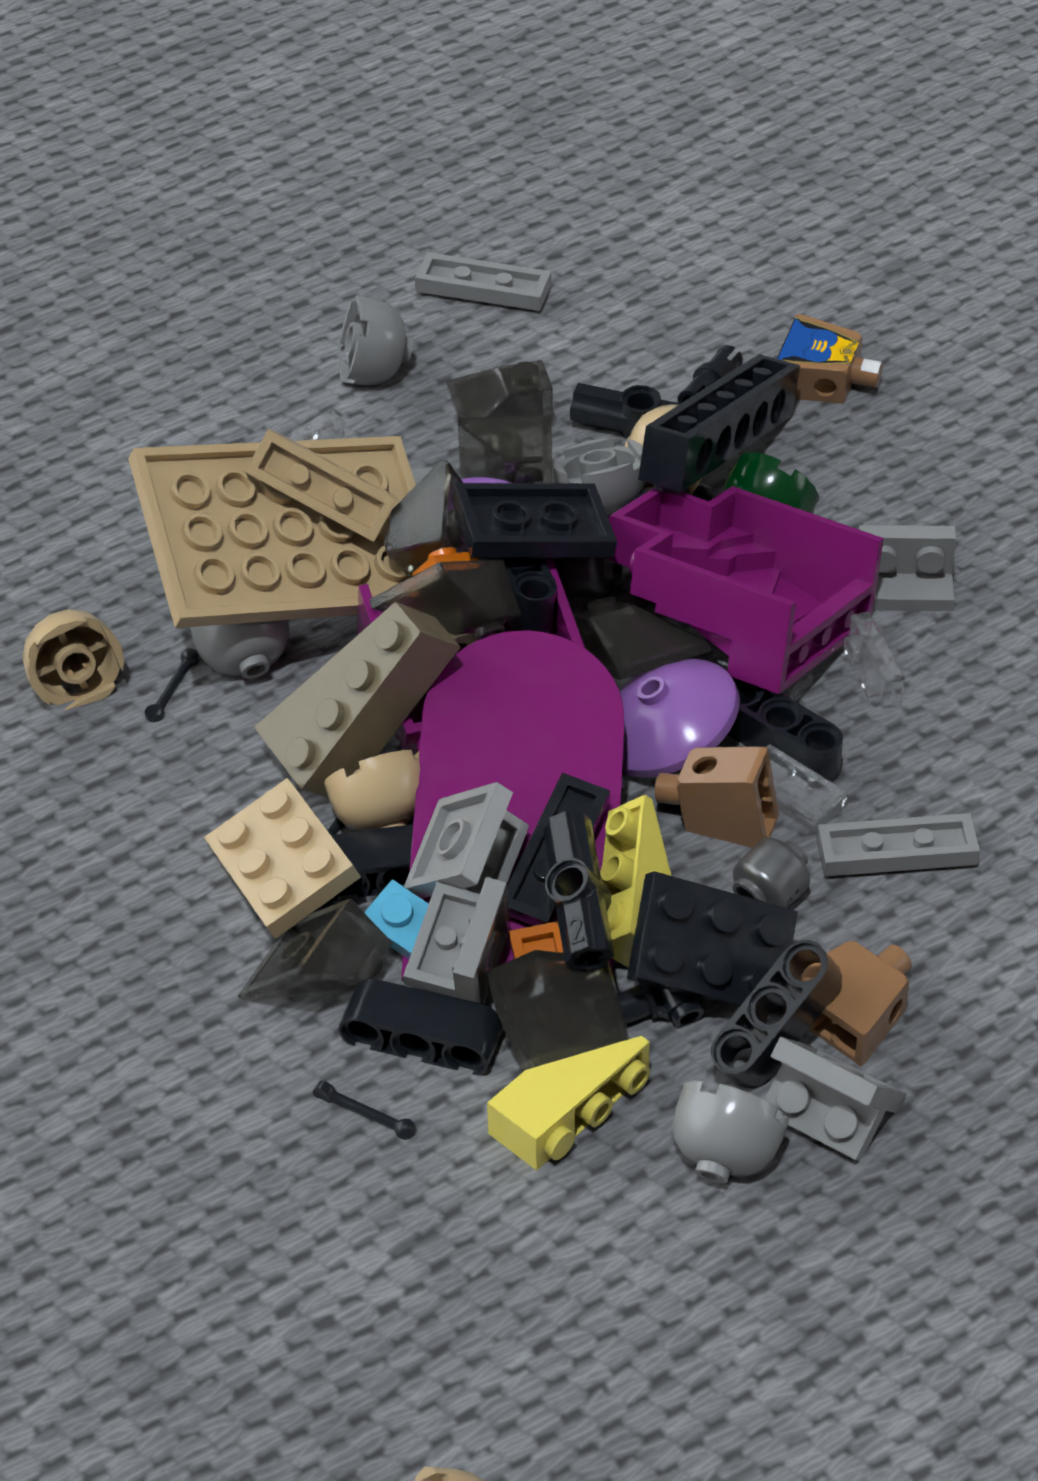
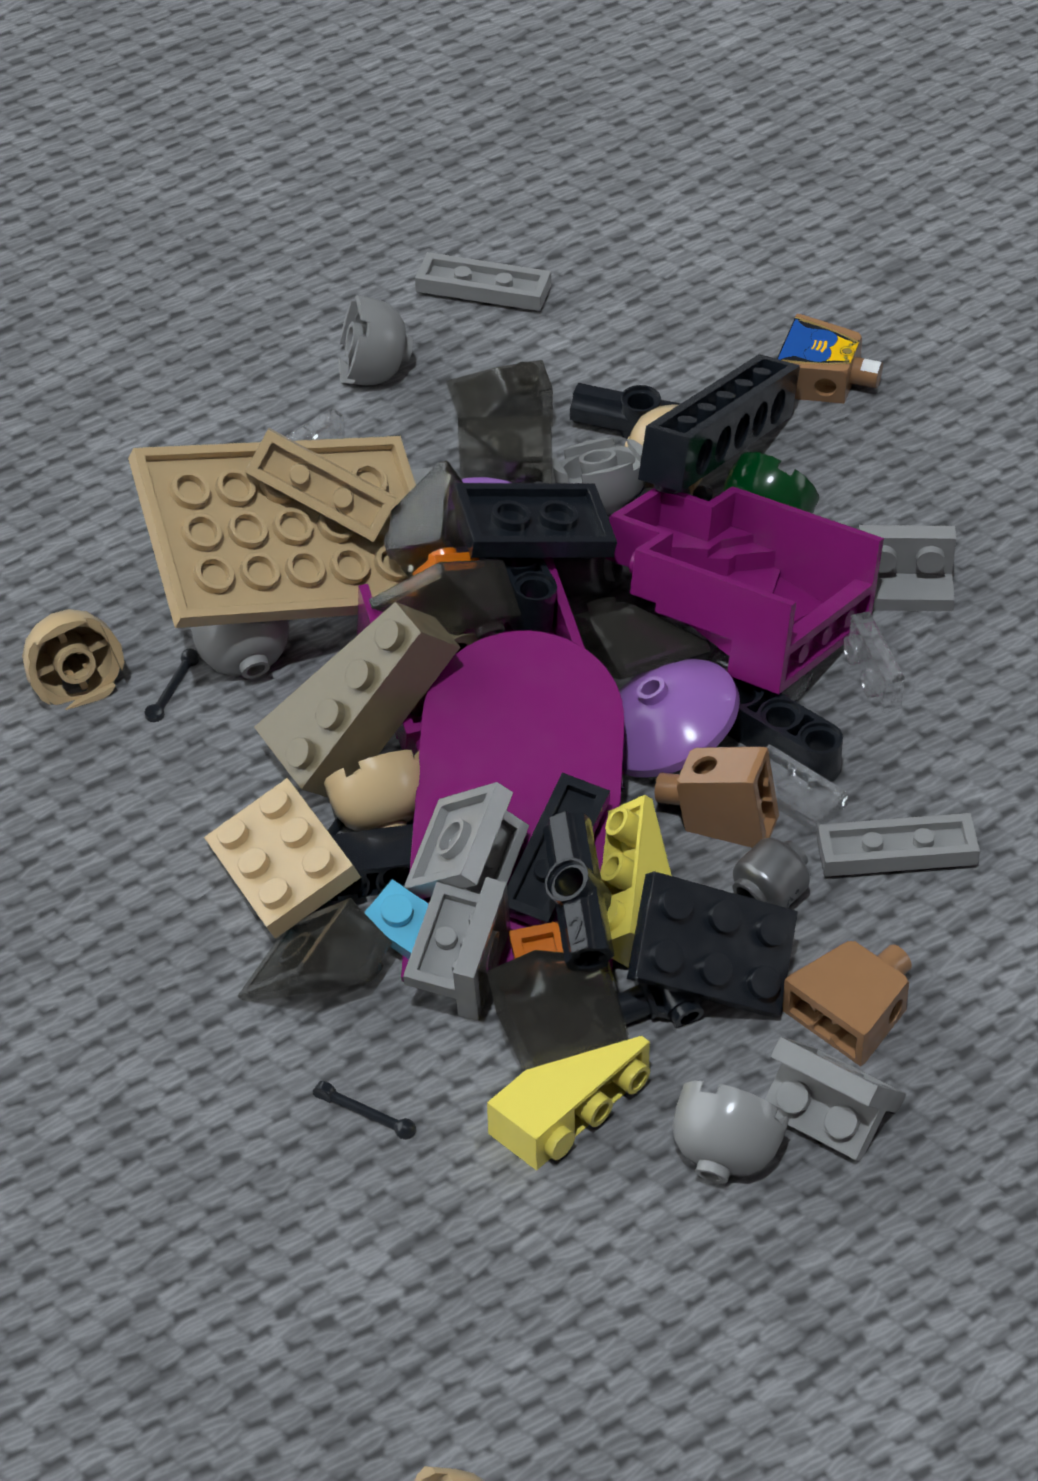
black beam [338,978,504,1076] -> none
black pin [677,345,743,403] -> none
black beam [711,940,842,1088] -> none

